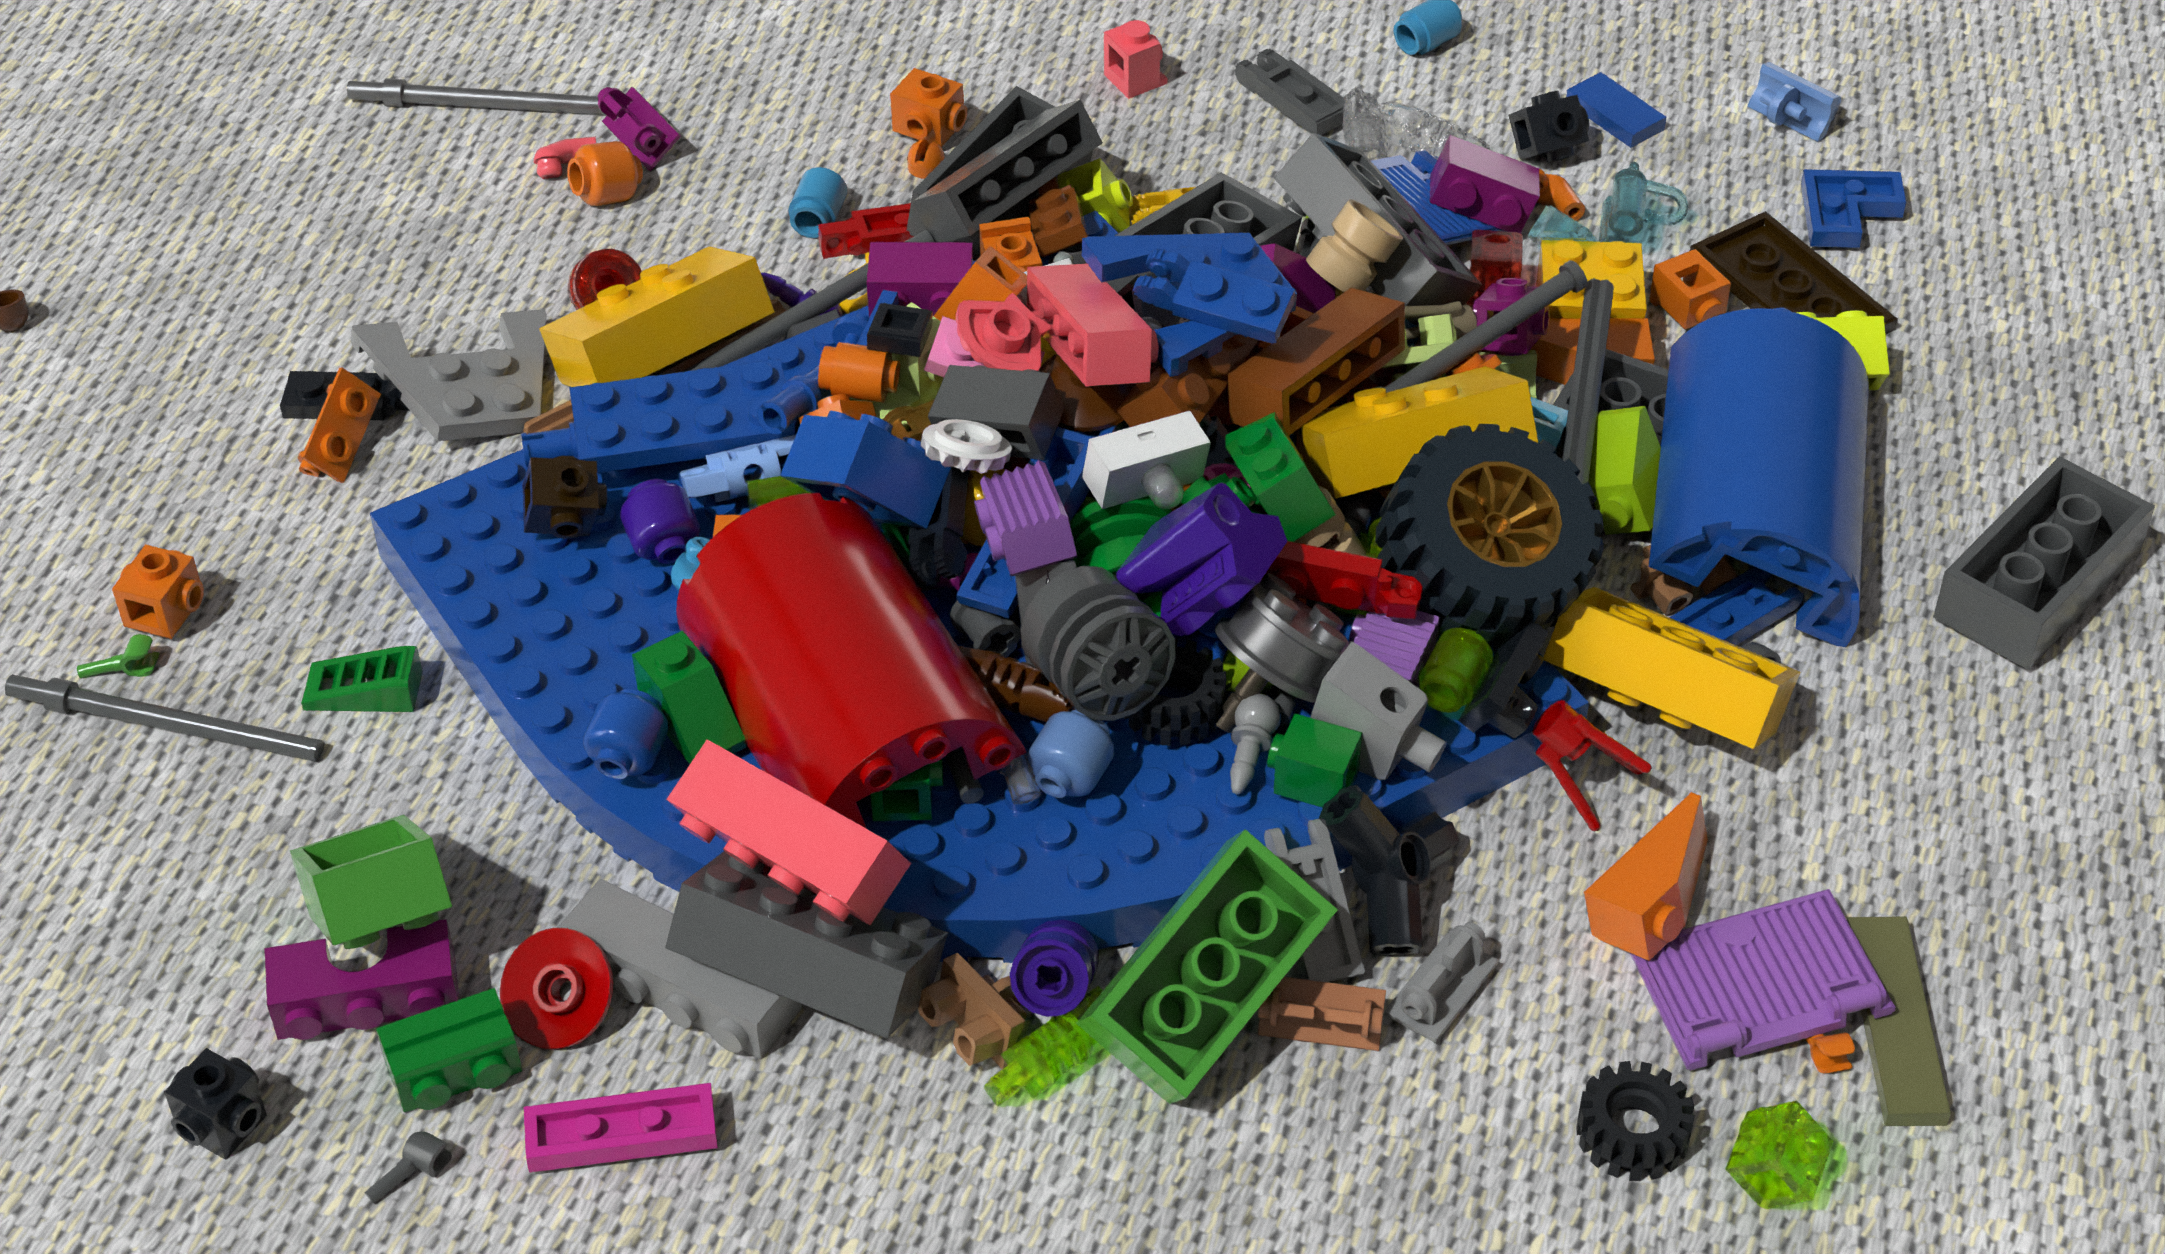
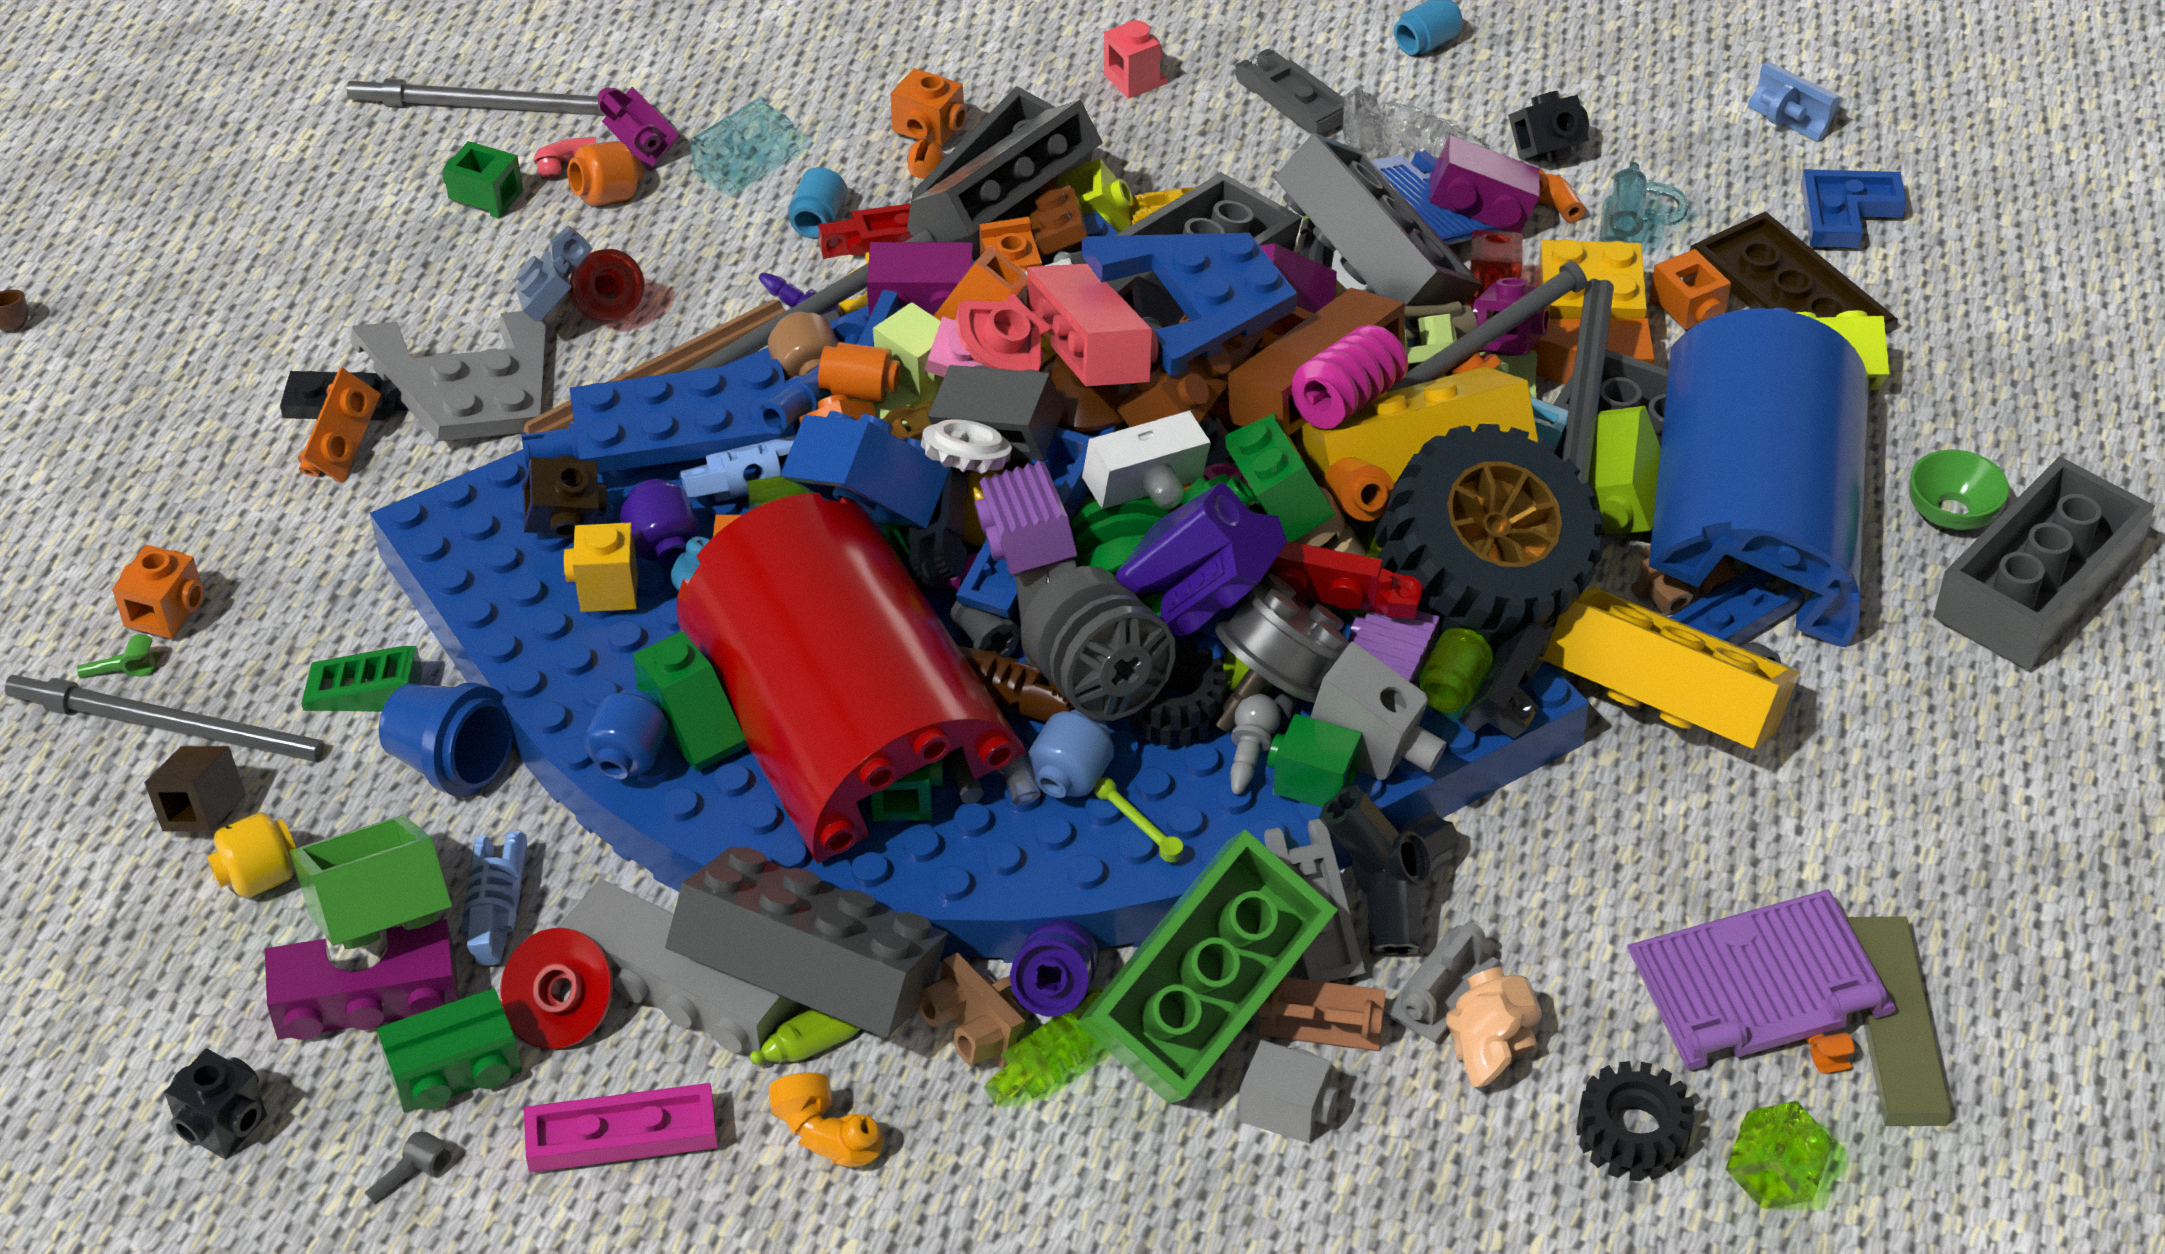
yellow brick [539,246,774,387] -> none
coral brick [666,740,911,925] -> none
black tile [867,303,933,357] -> none
blue hinge [1132,248,1296,344] -> none
tan wheel [1306,199,1403,292] -> none
clear light blue slope [1527,205,1597,247] -> none
red plant [1532,700,1652,831] -> none
blue tile [1566,72,1667,148] -> none
orange slope [1584,792,1708,961] -> none
none -> dark brown brick [144,746,246,832]
none -> yellow head [206,812,296,898]
none -> blue piece [379,682,513,797]
none -> green brick [443,141,523,219]
none -> light blue hinge [461,831,527,967]
none -> sand blue hinge [515,225,593,322]
none -> yellow brick [564,523,638,612]
none -> clear light blue hinge [690,96,800,197]
none -> lime piece [750,1009,861,1065]
none -> medium nougat head [768,312,839,382]
none -> light orange arm [768,1072,883,1167]
none -> lime hinge [1094,777,1183,863]
none -> light grey brick [1239,1040,1338,1143]
none -> dark pink piece [1291,324,1408,429]
none -> orange brick [1323,457,1394,521]
none -> light nougat head [1446,967,1542,1087]
none -> bright green piece [1909,449,2009,530]

